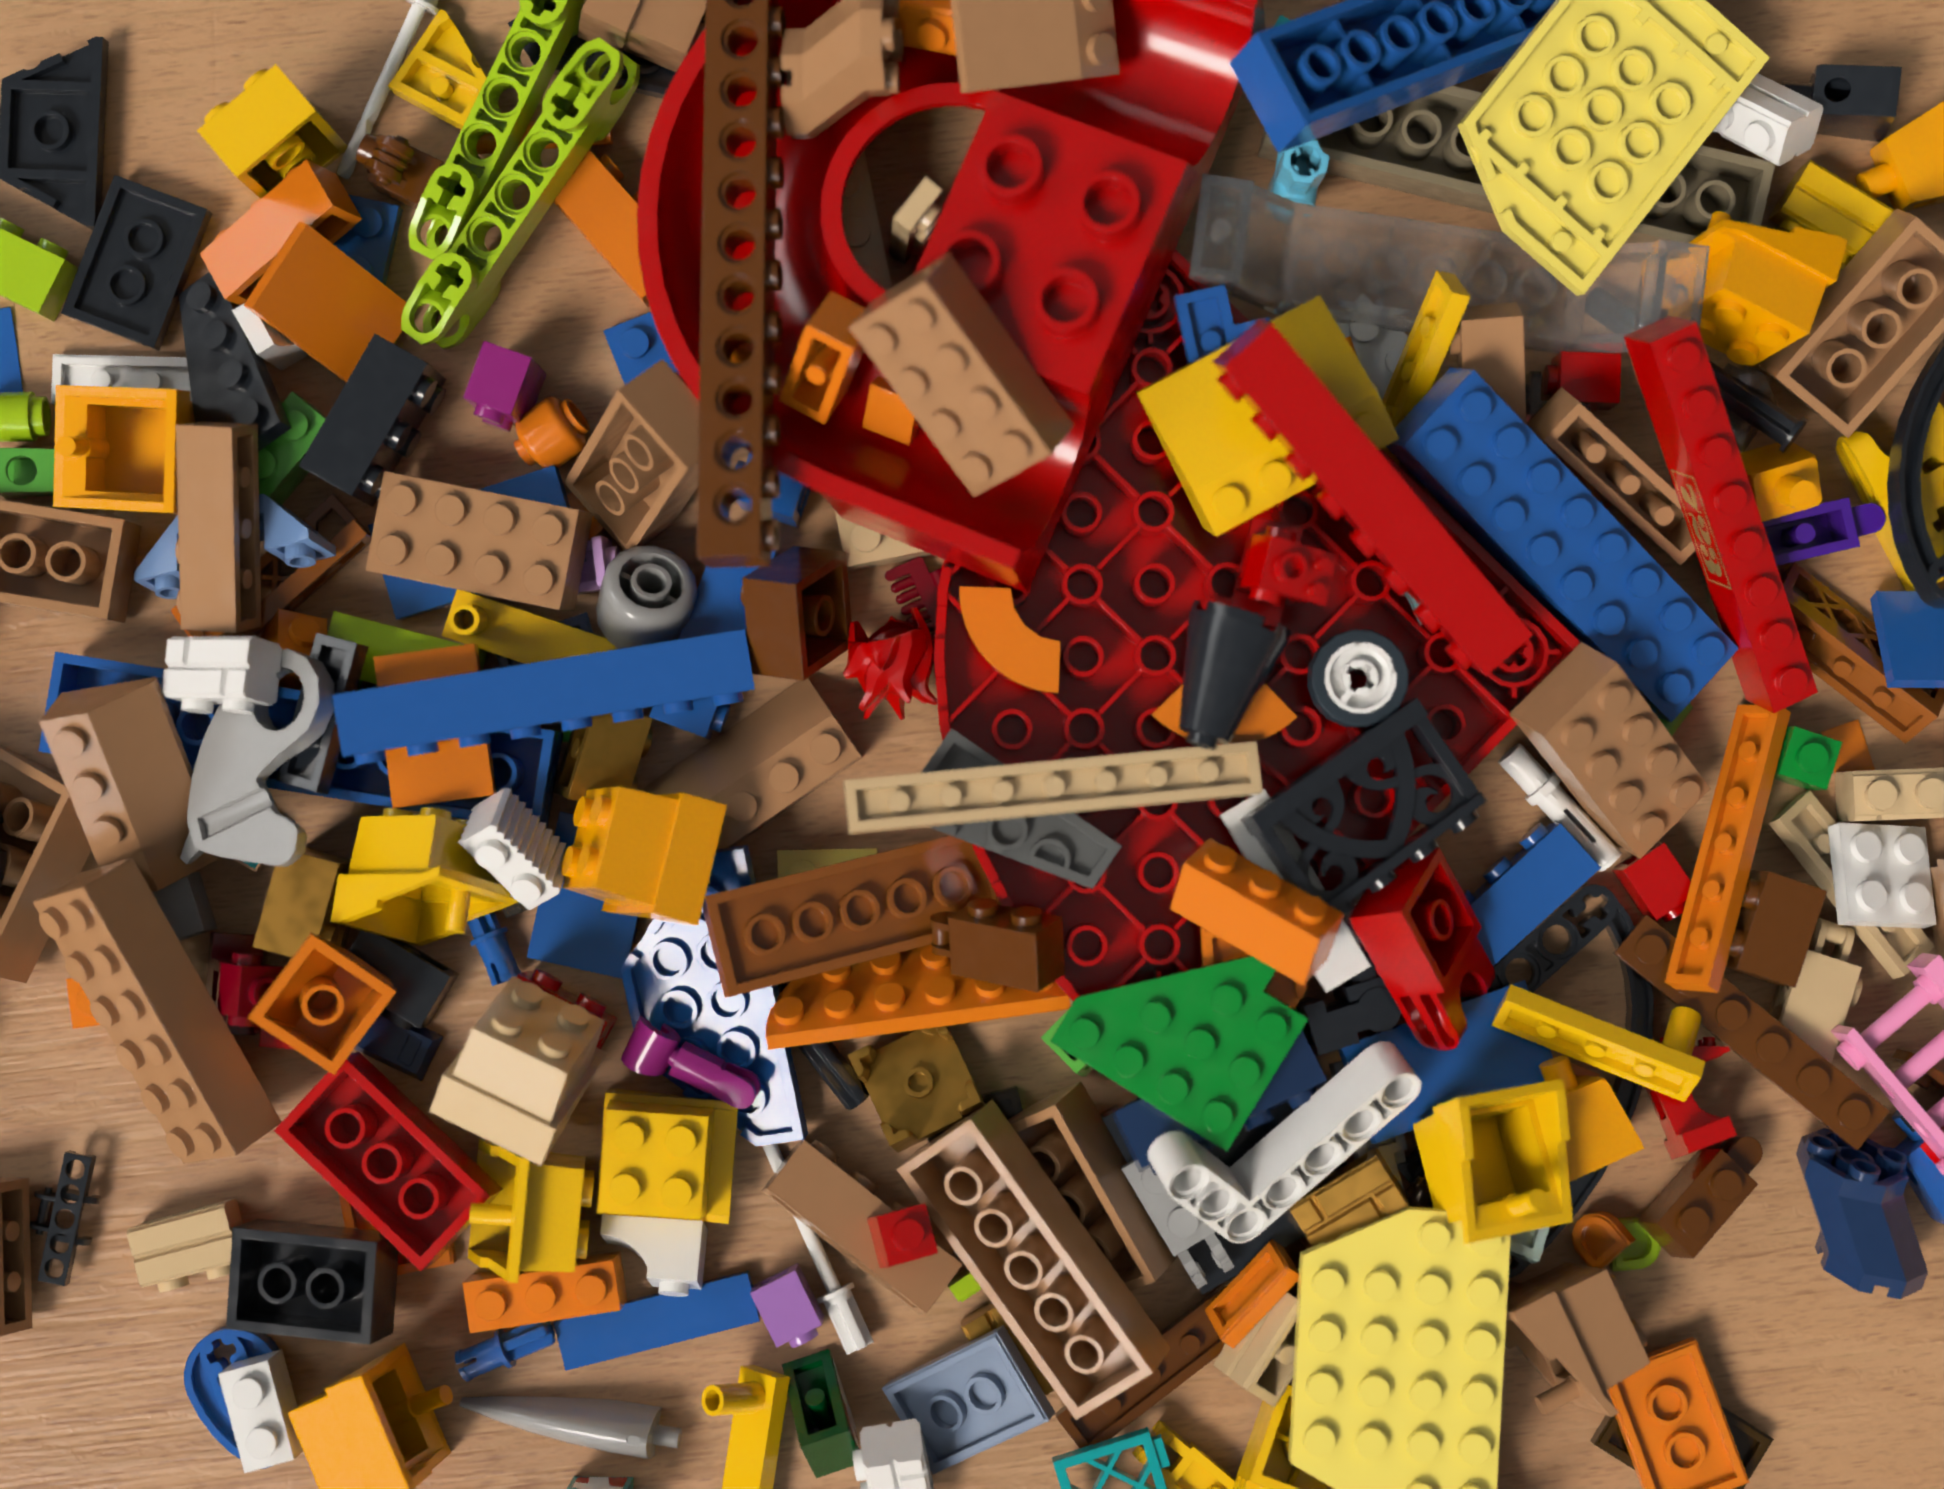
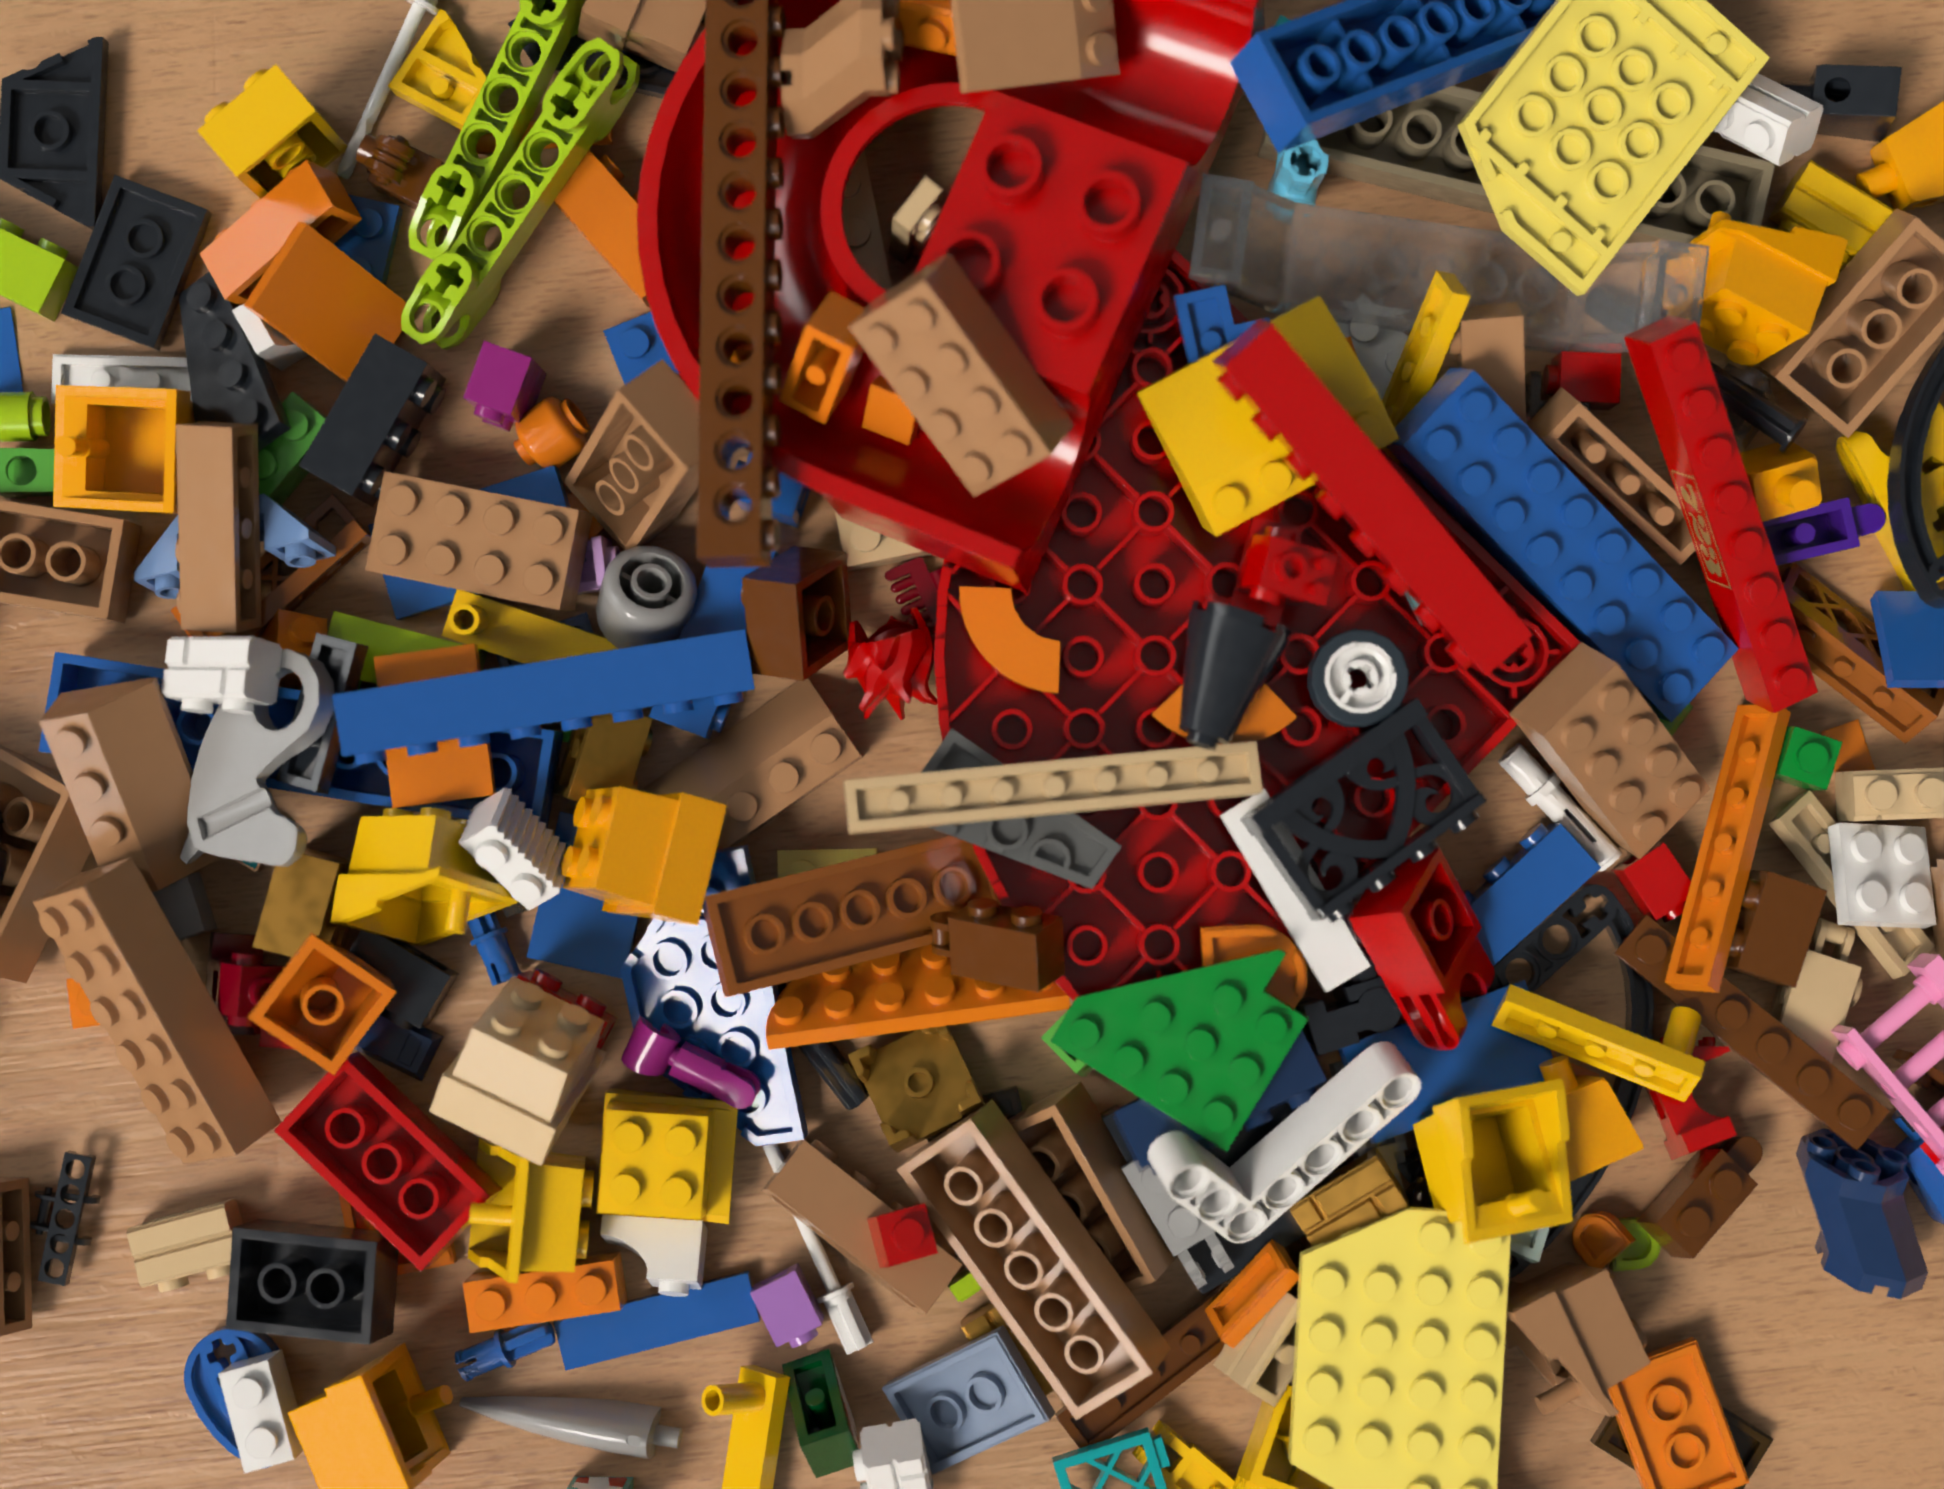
orange brick [1170,838,1344,986] -> none

